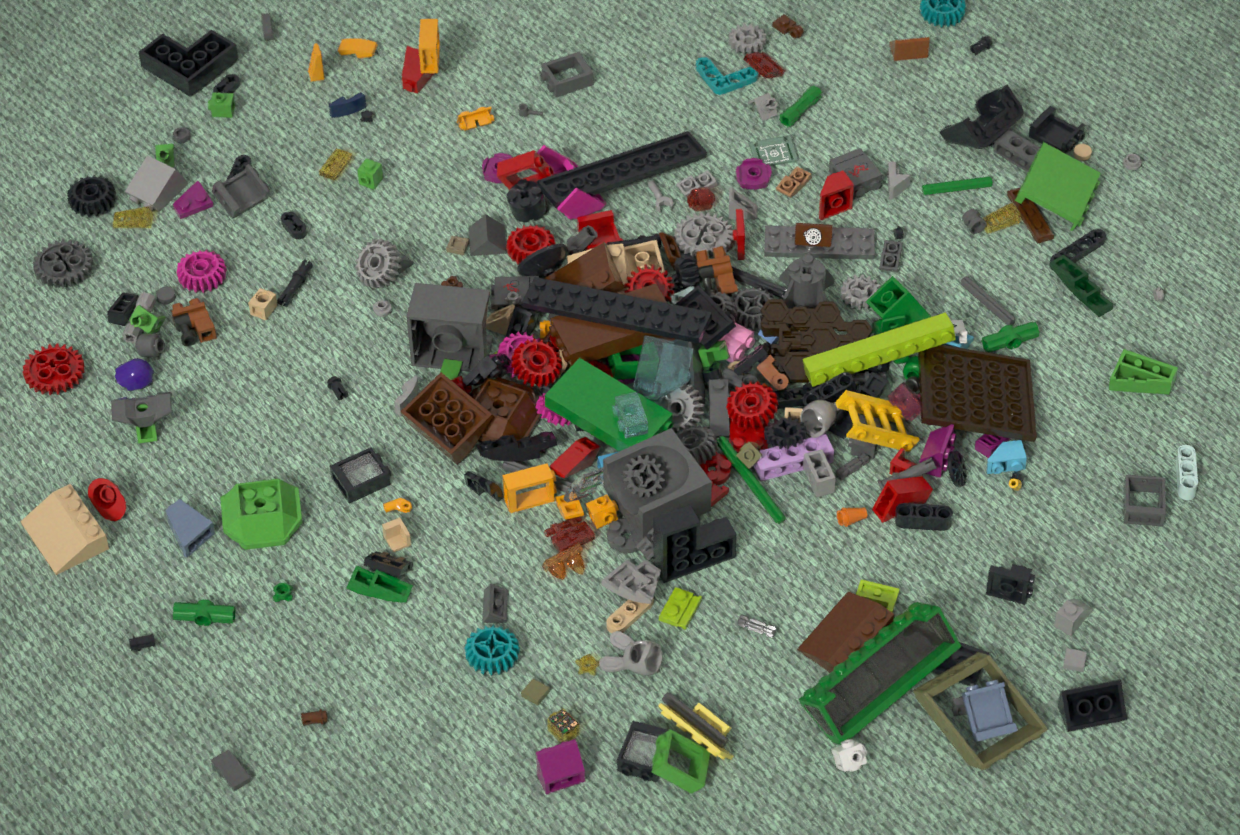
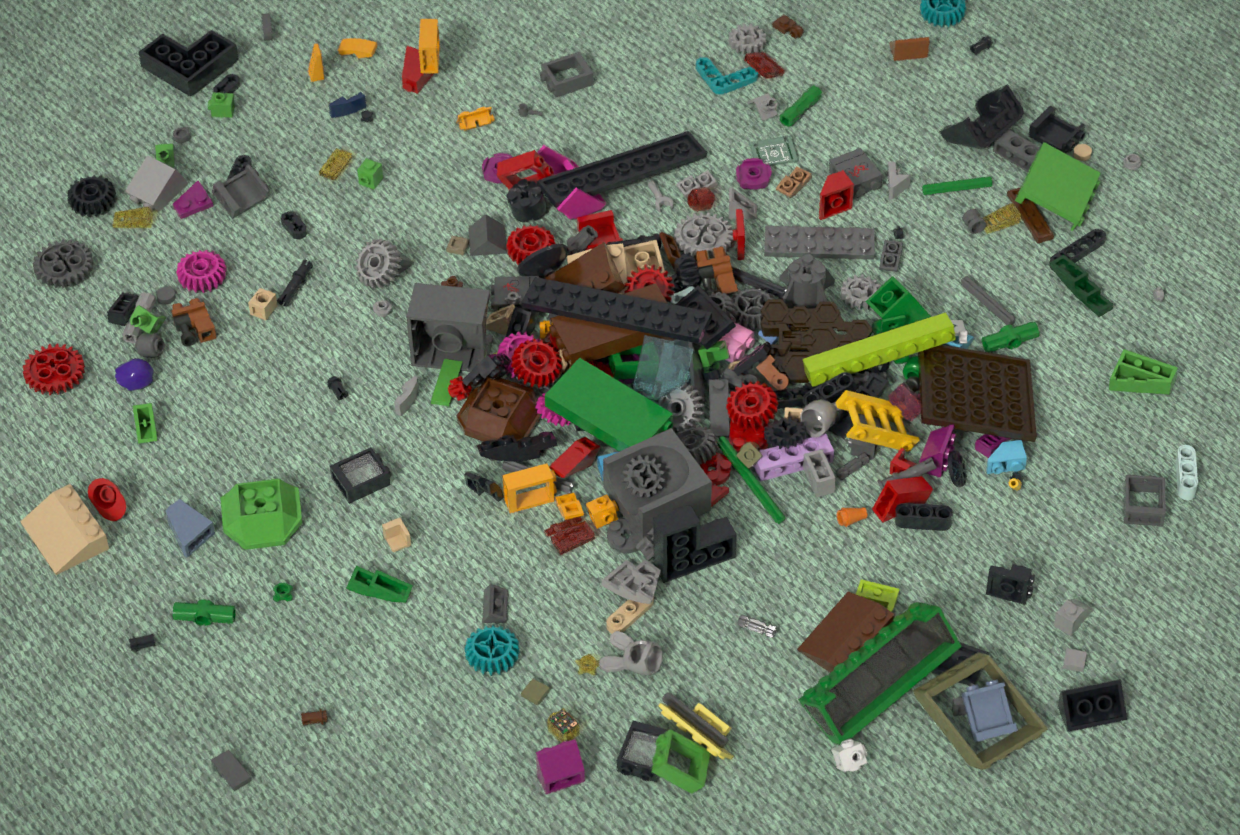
dark grey piece [111,392,173,427] -> none
black plate [363,551,413,577] -> none
light orange arm [383,498,412,513] -> none
reddish brown slope [400,372,493,465] -> none
clear orange tile [542,543,584,580] -> none
clear slope [563,467,603,502] -> none
clear light blue brick [612,392,648,439] -> none
lime plate [659,587,702,630] -> none
reddish brown slope [795,223,833,247] -> none

